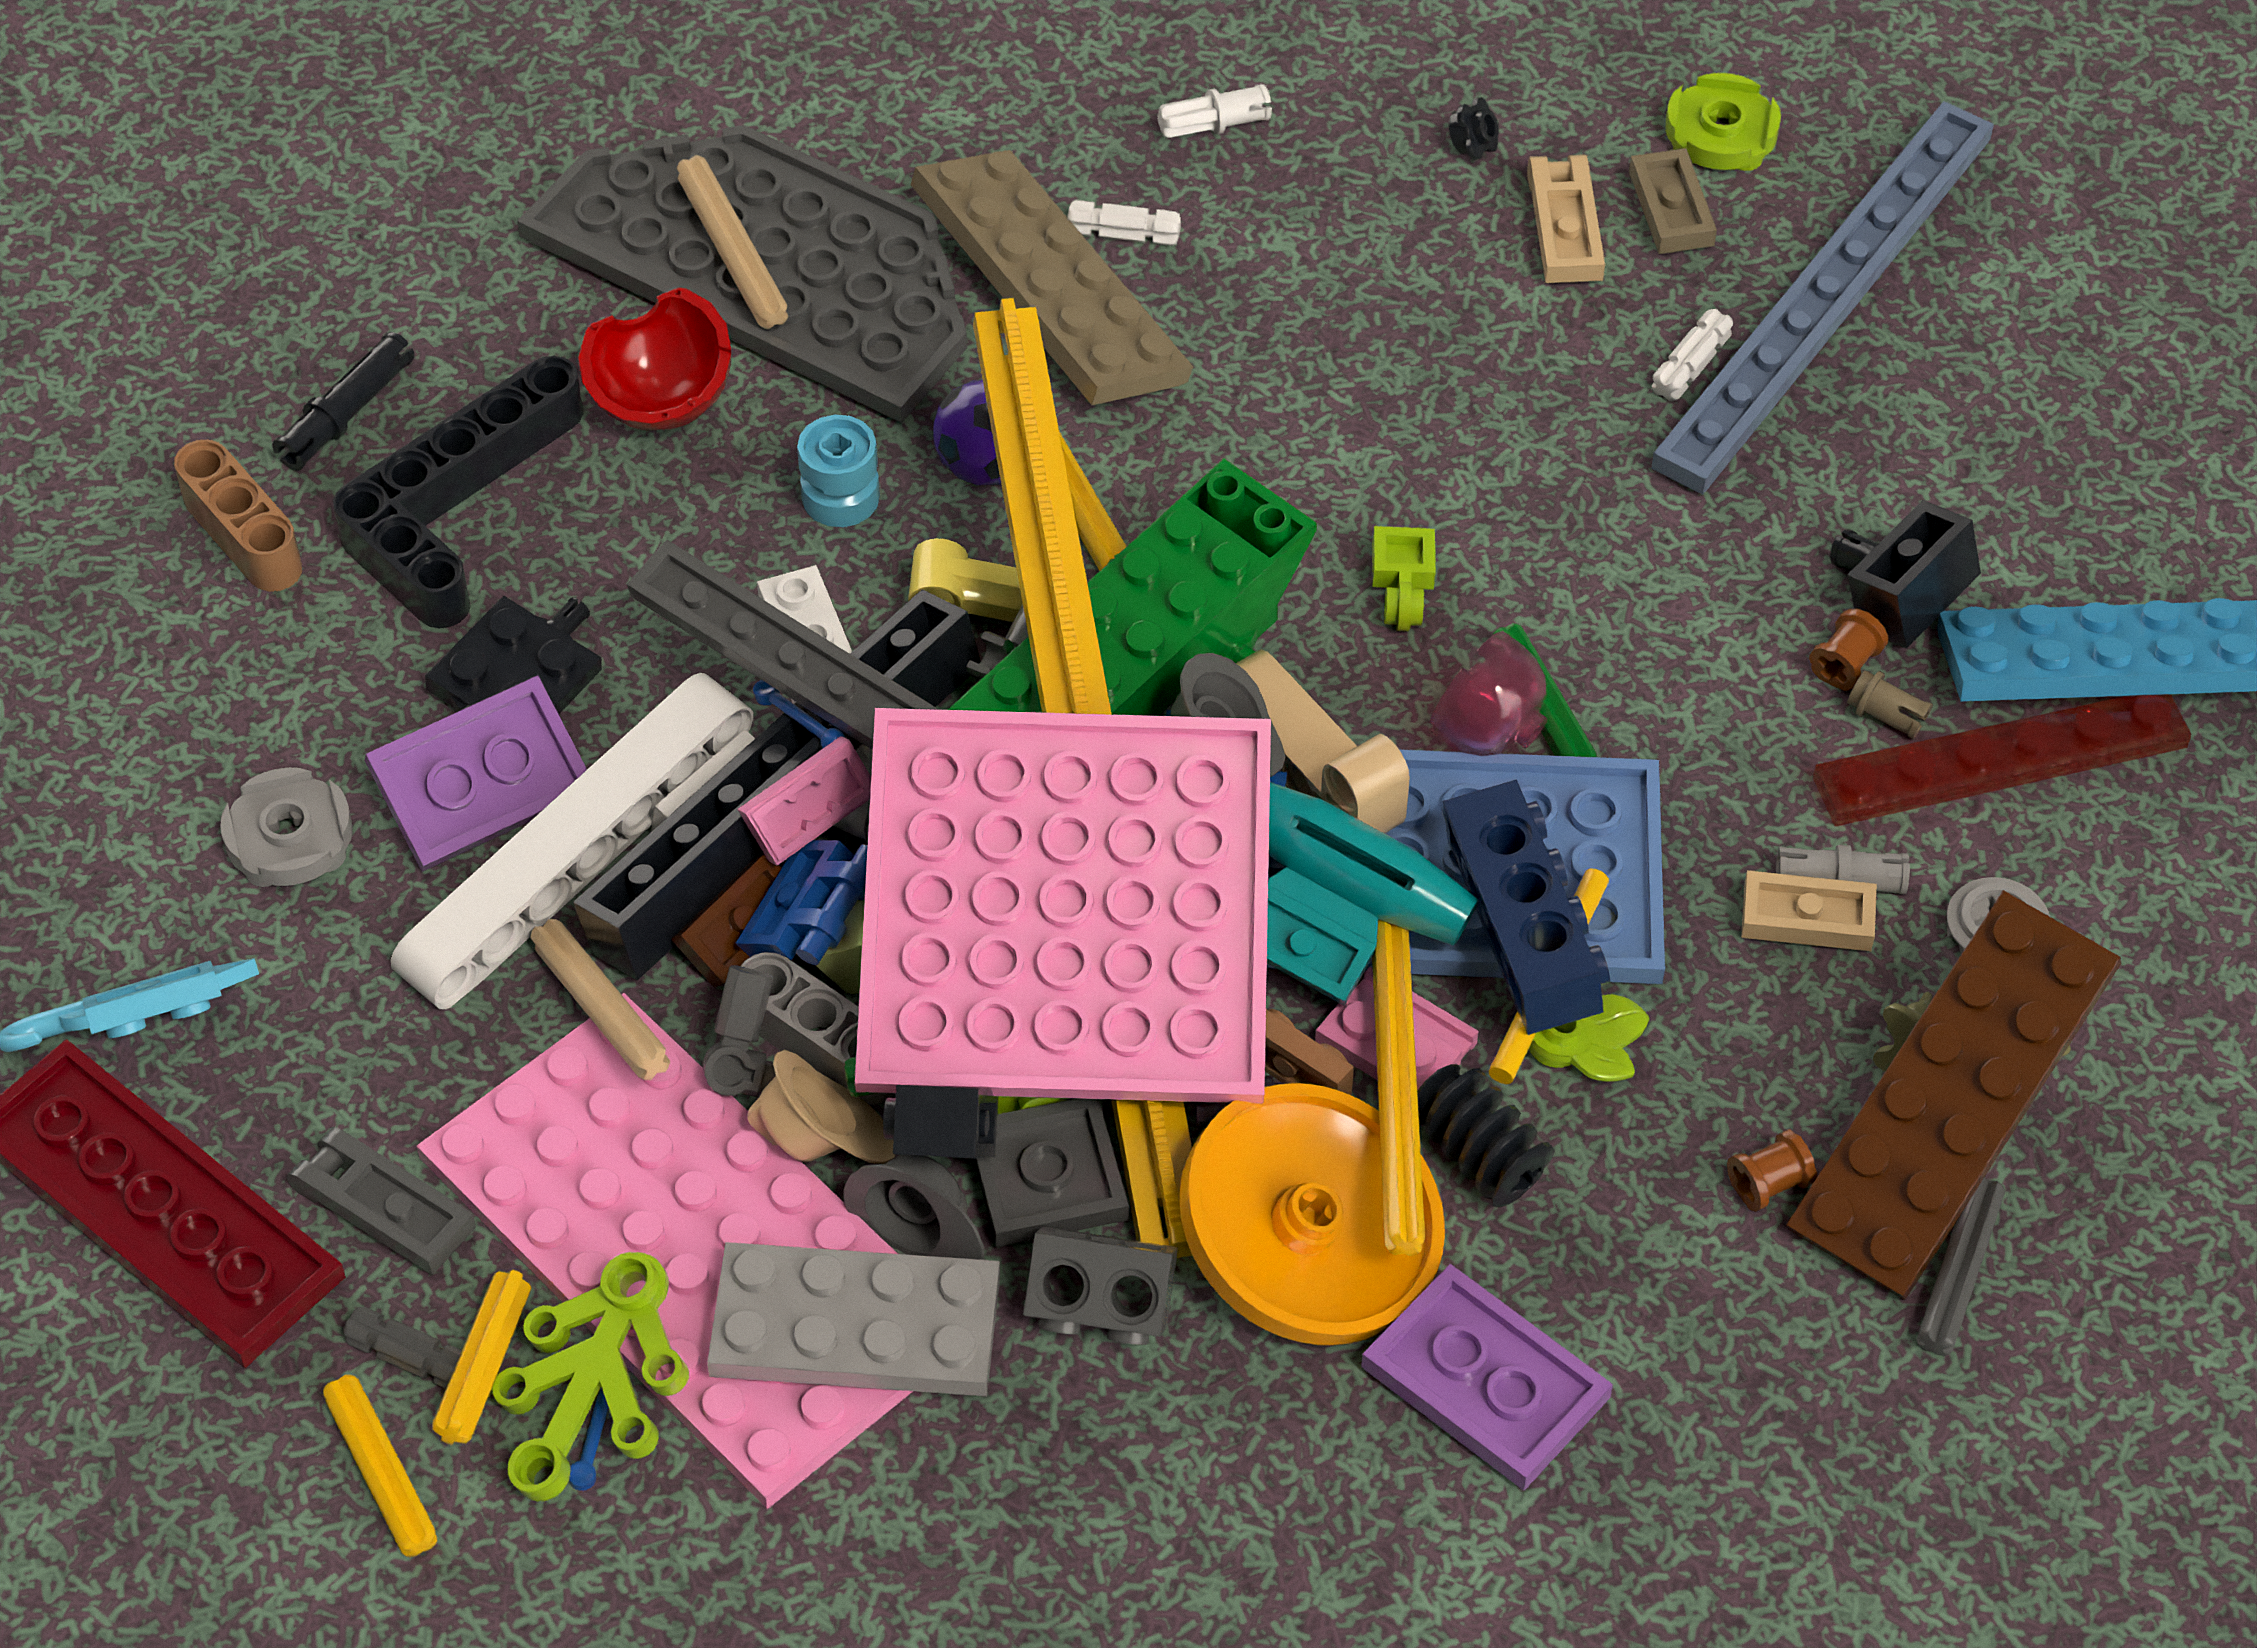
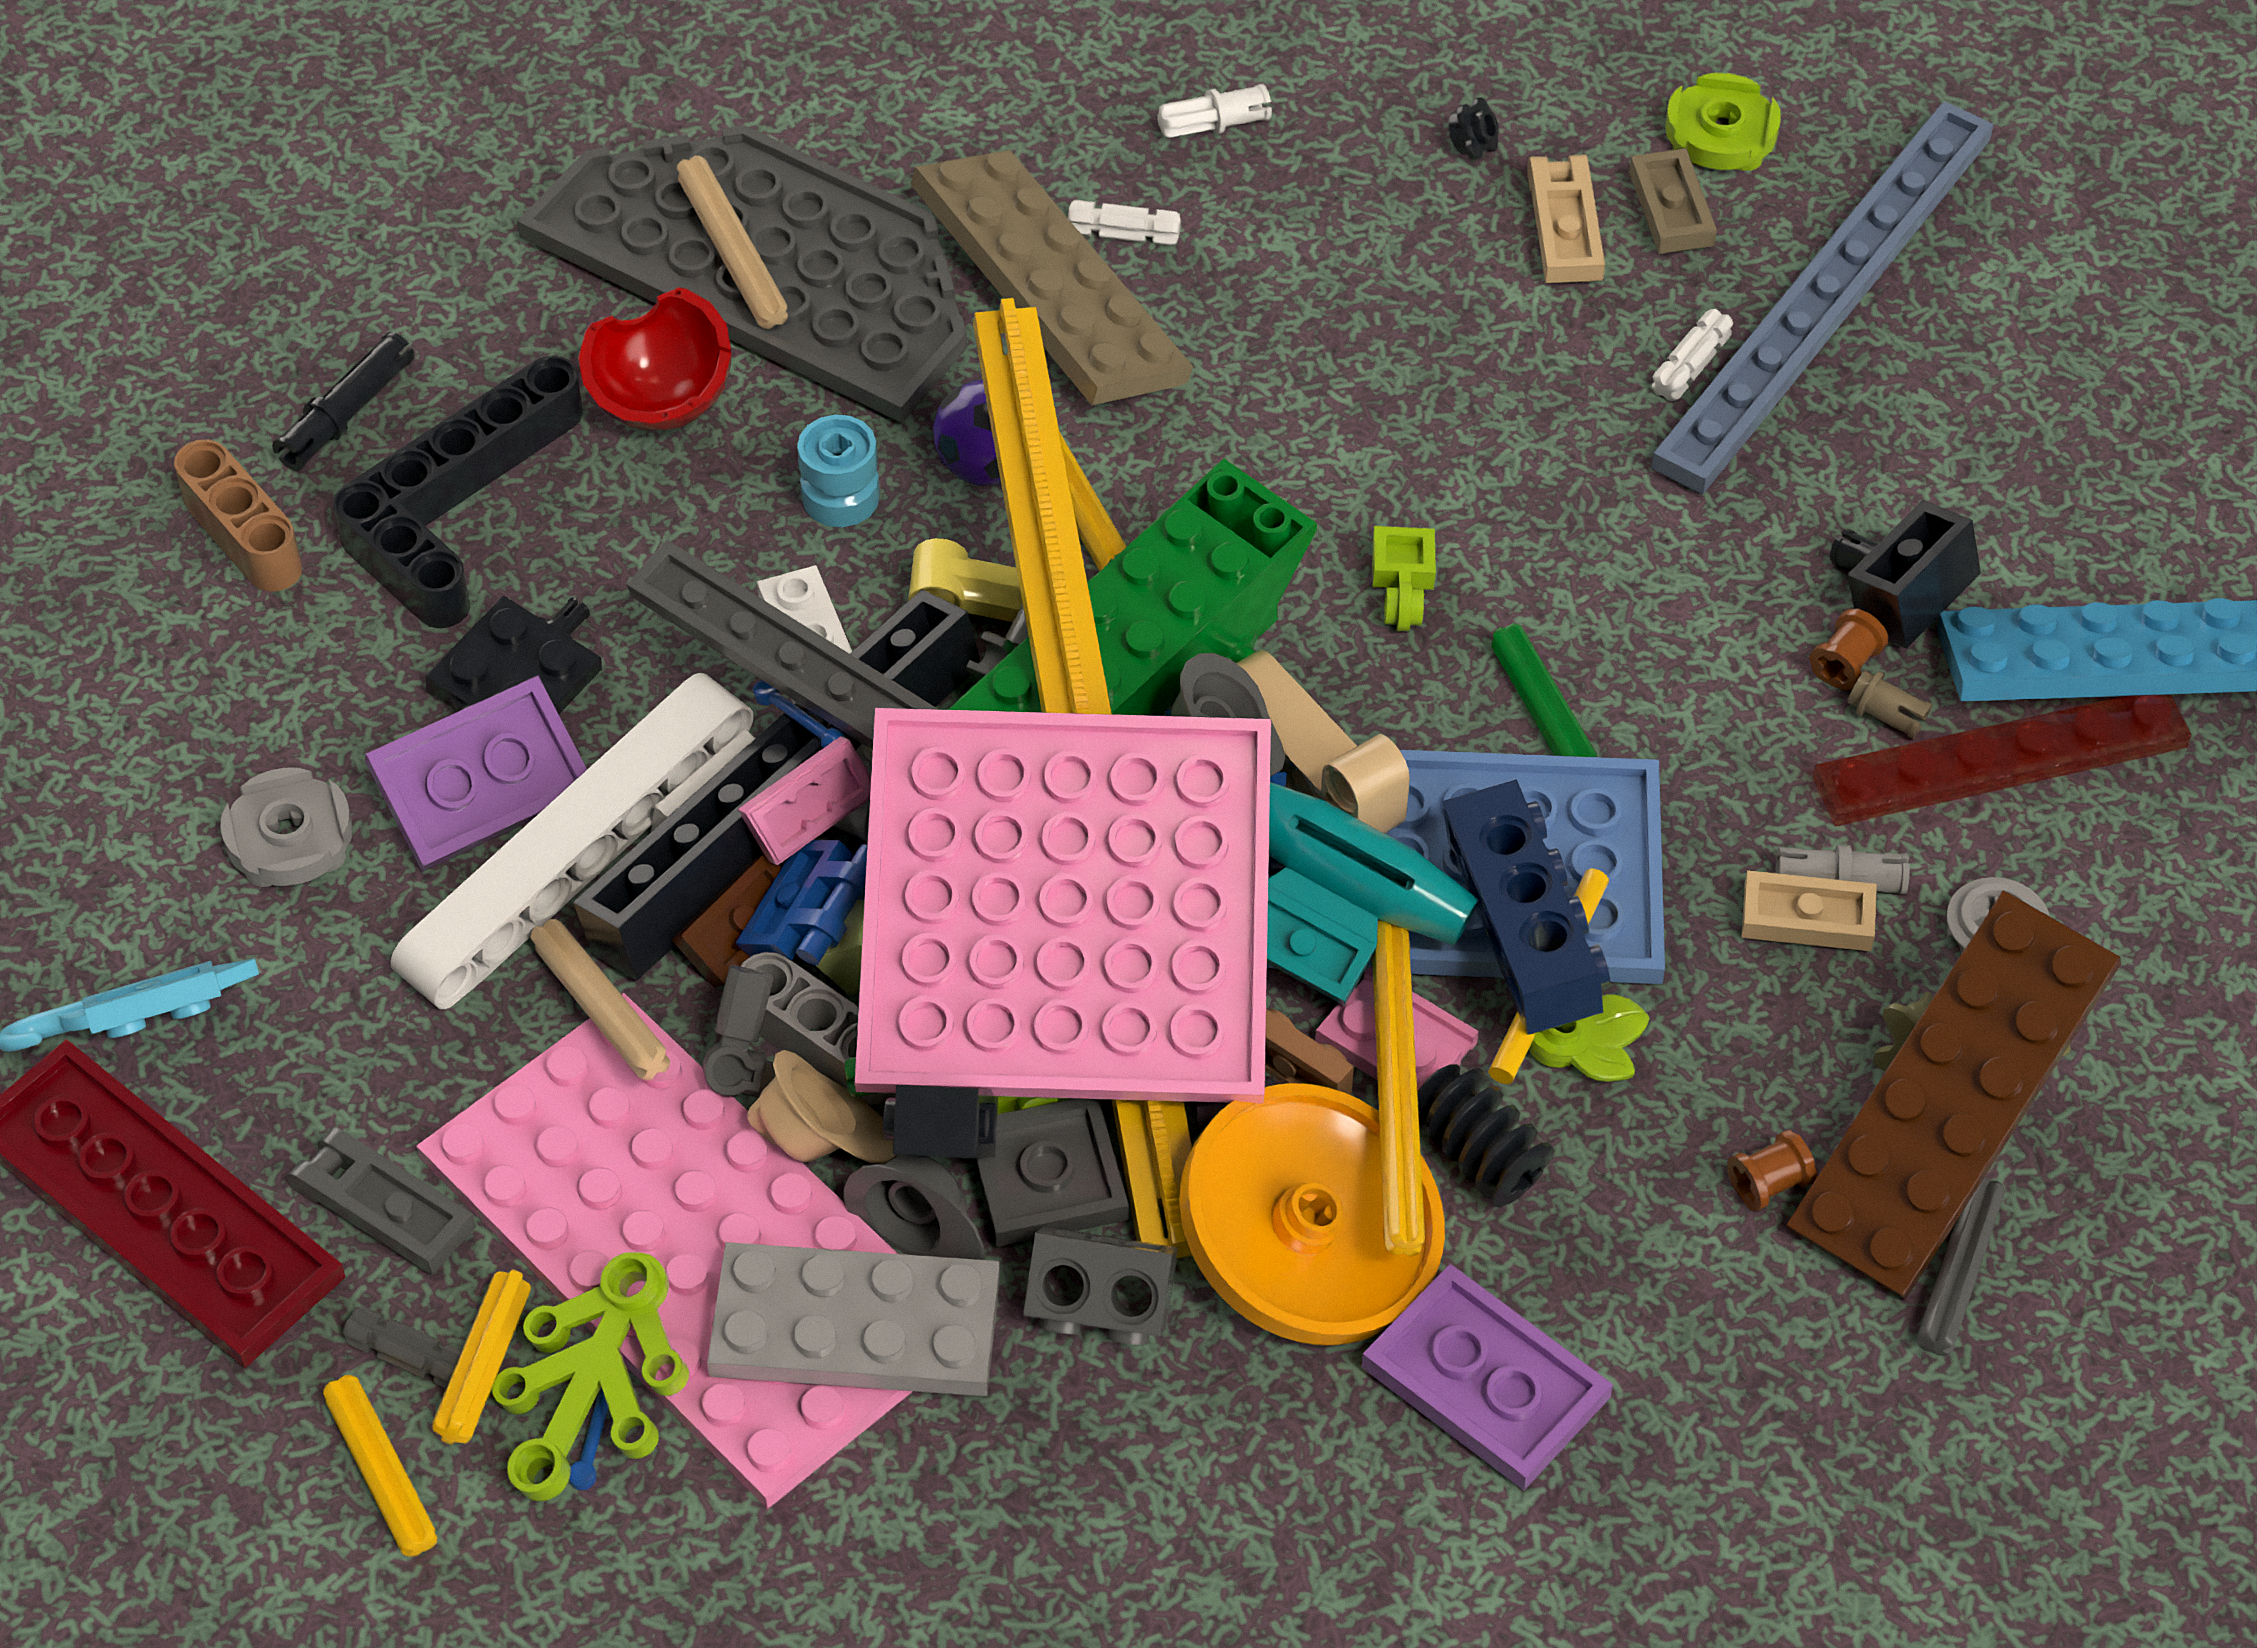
clear pink cylinder [1428,631,1548,756] -> none

